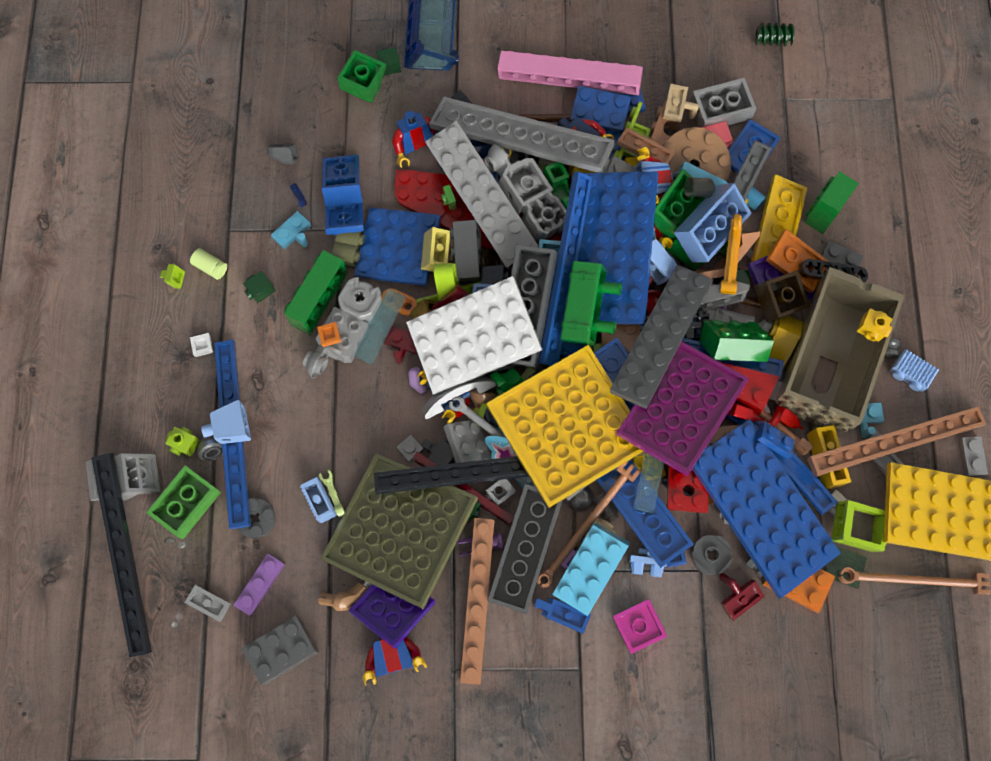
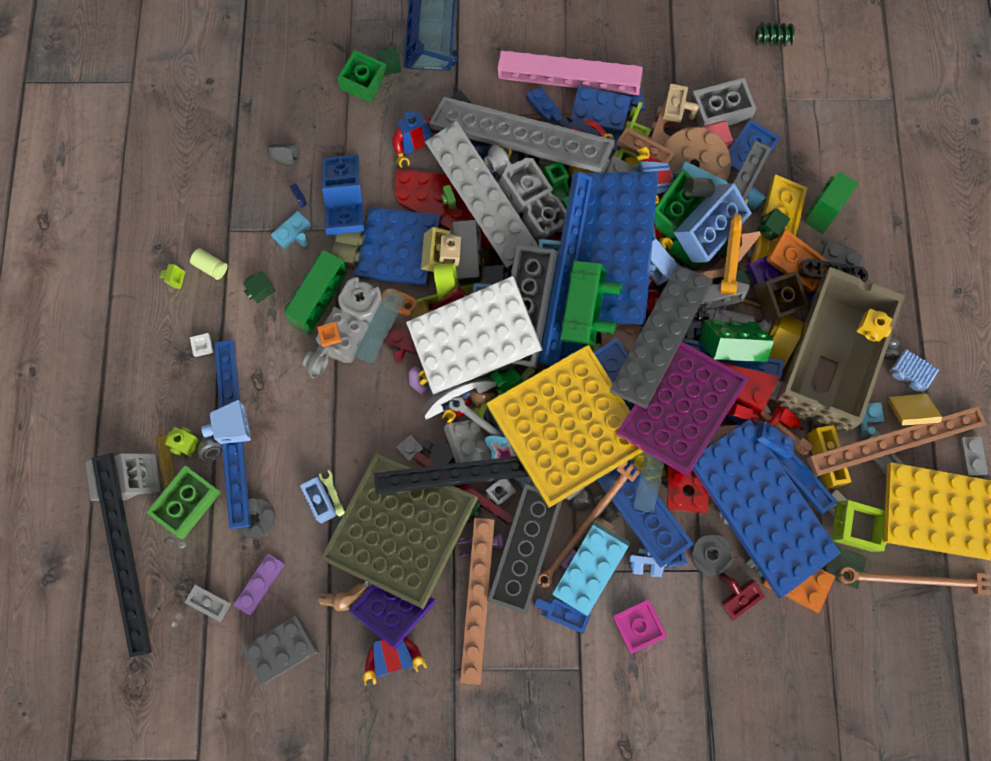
none -> clear yellow axle [156,434,174,489]
none -> tan brick [439,234,461,266]
none -> blue hinge [526,87,563,125]
none -> dark green brick [757,208,790,241]
none -> yellow tile [888,394,942,426]

